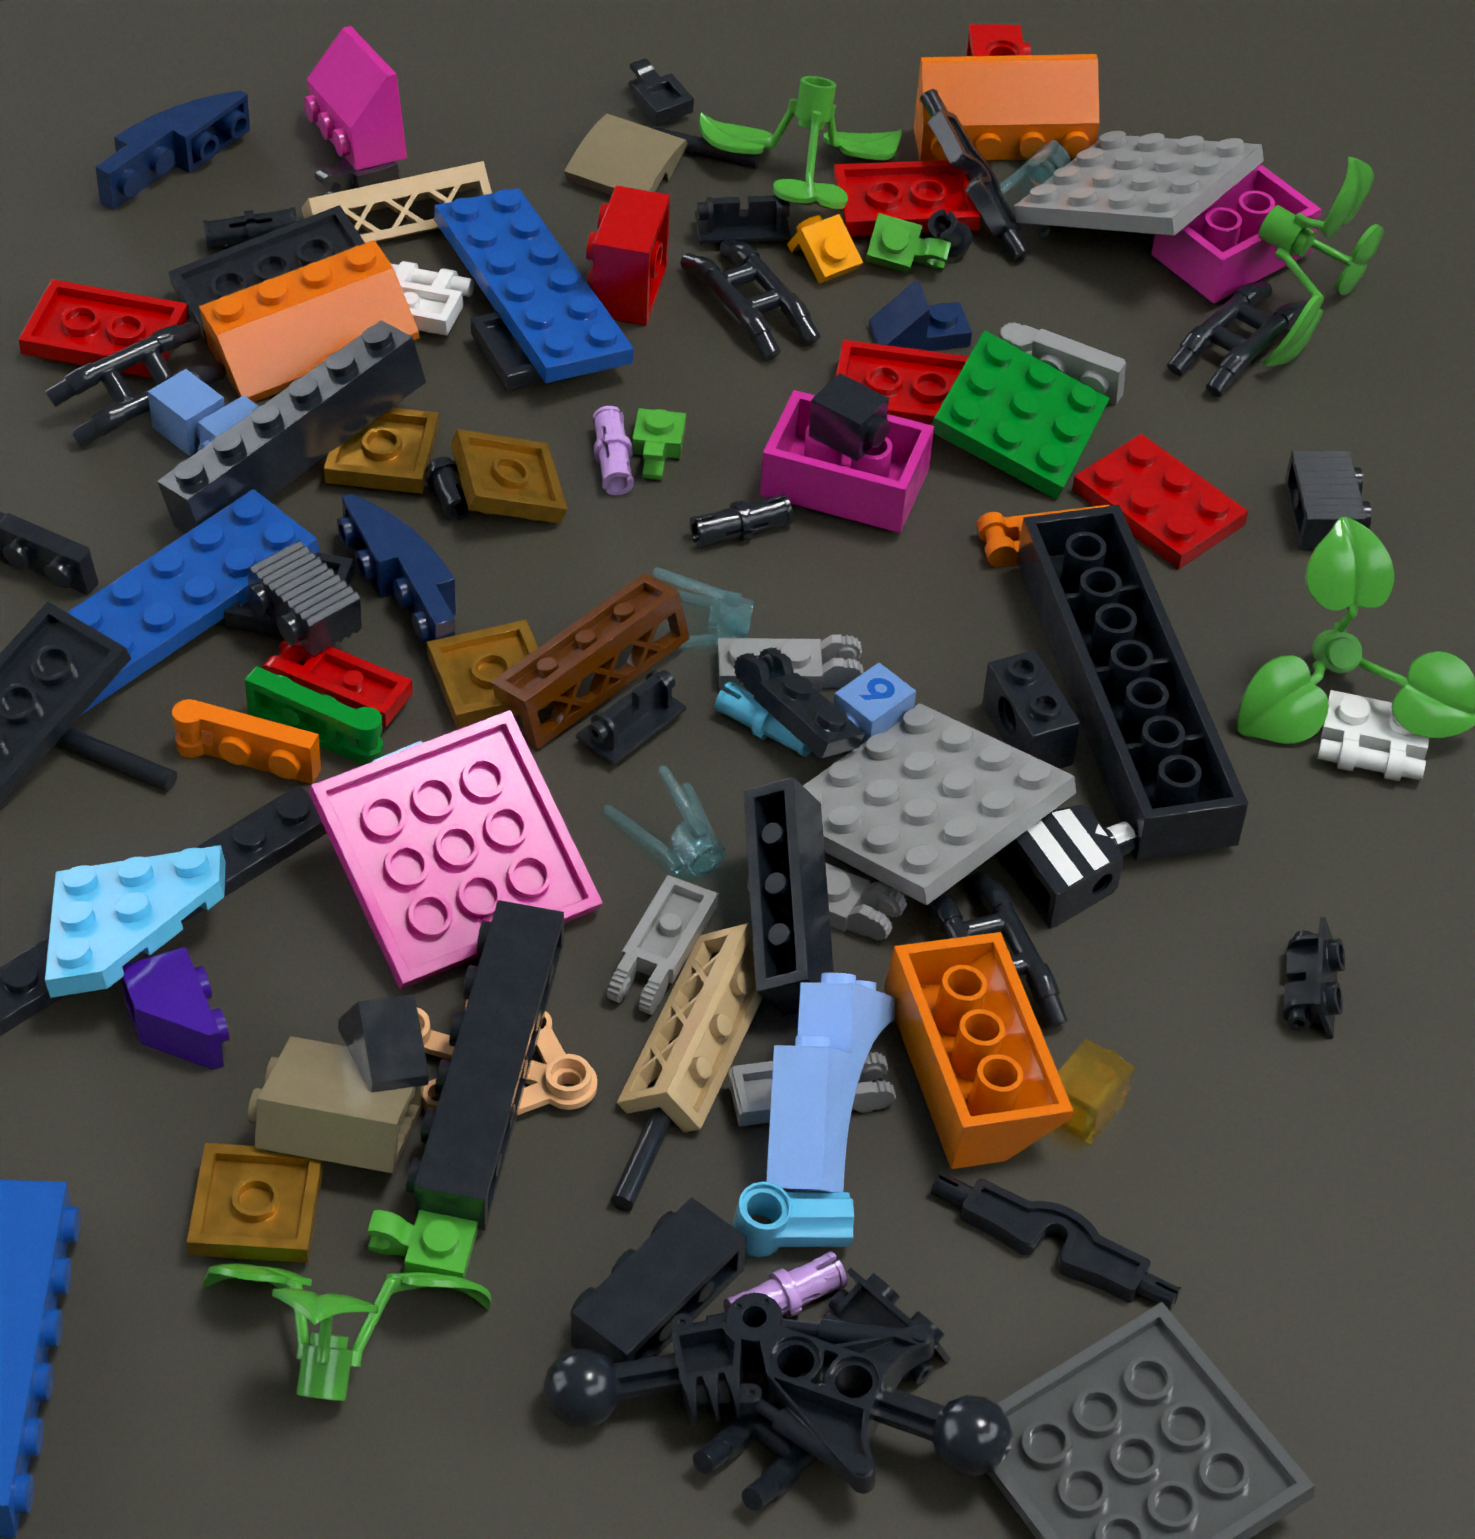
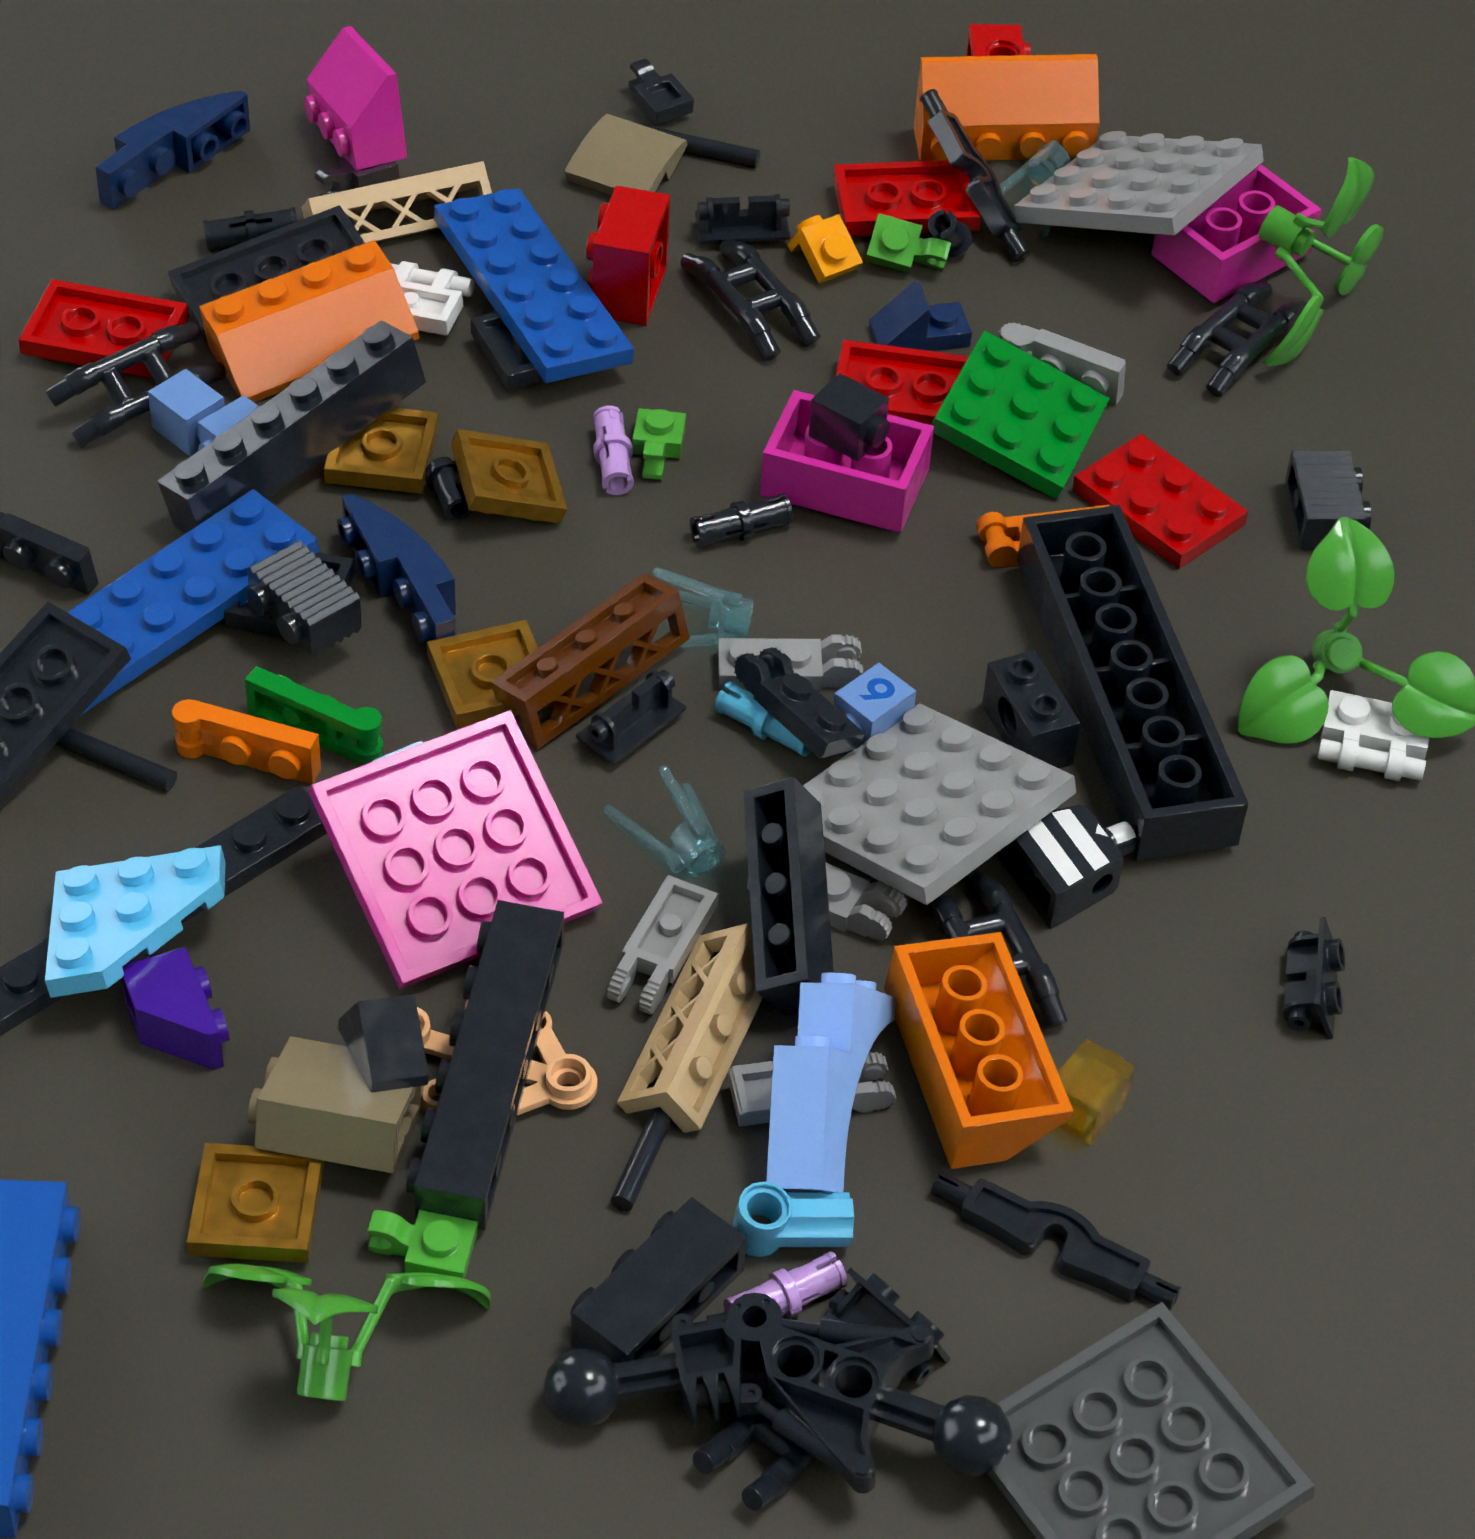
red plate [261,639,413,728] -> none
bright green plant [699,76,902,209] -> none

